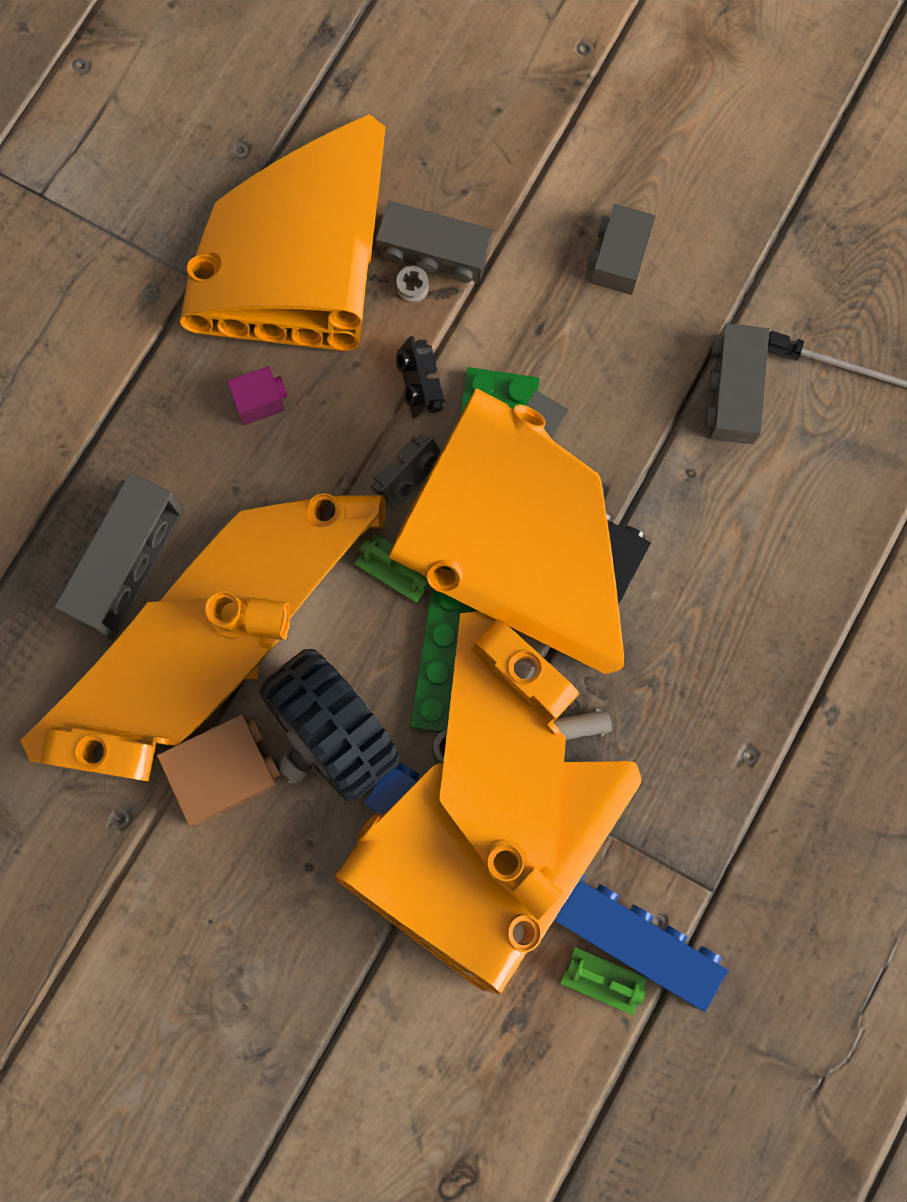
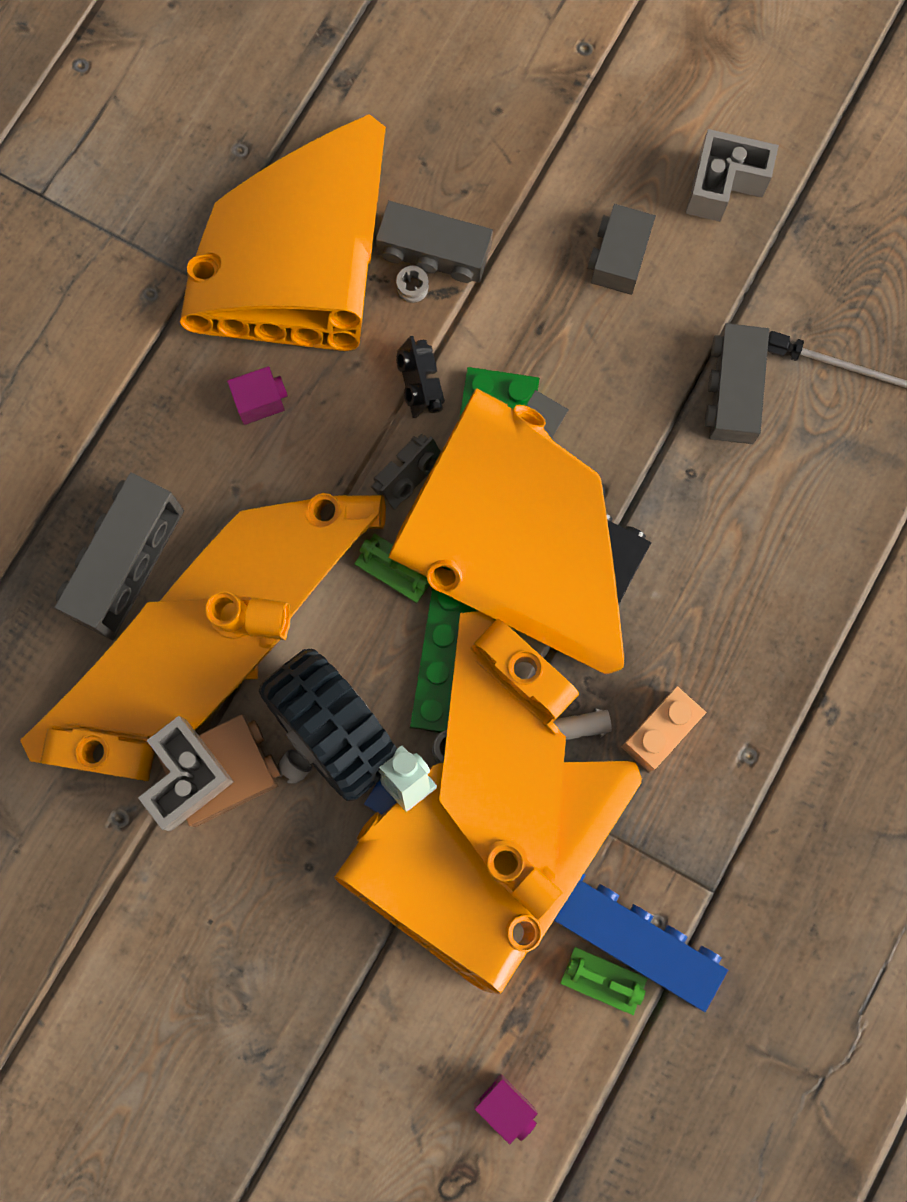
none -> light grey brick [138,716,234,831]
none -> light aqua brick [379,745,437,812]
none -> magenta brick [474,1074,538,1145]
none -> light nougat brick [621,686,707,773]
none -> light grey brick [686,129,779,222]

